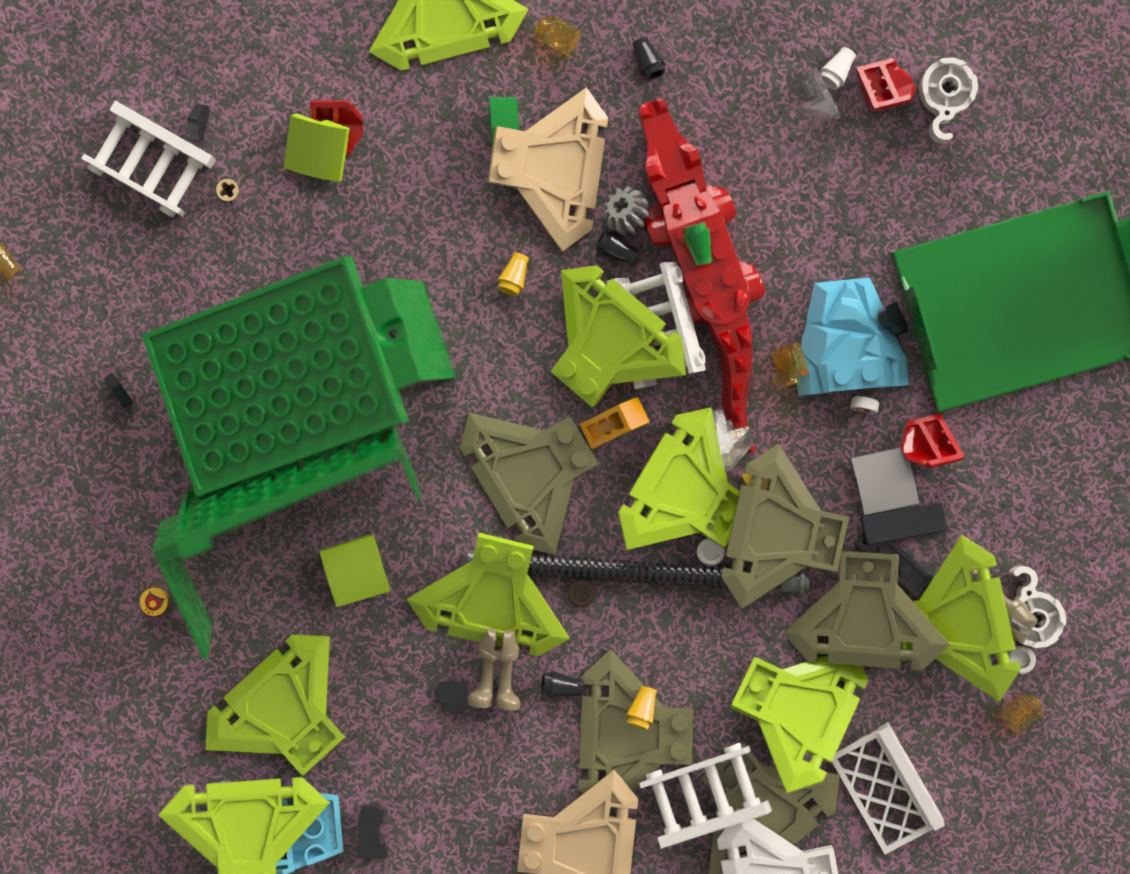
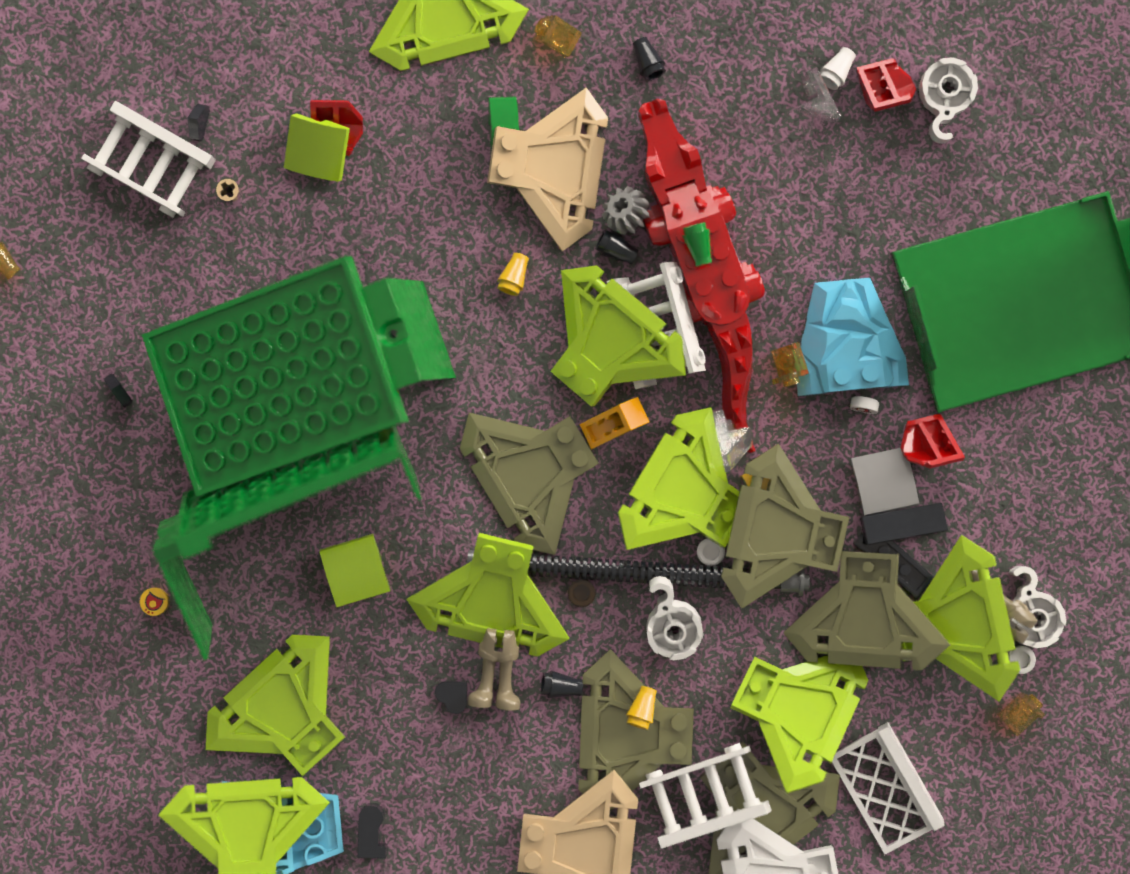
black tile [877,301,908,336] -> none
none -> white piece [646,576,703,660]

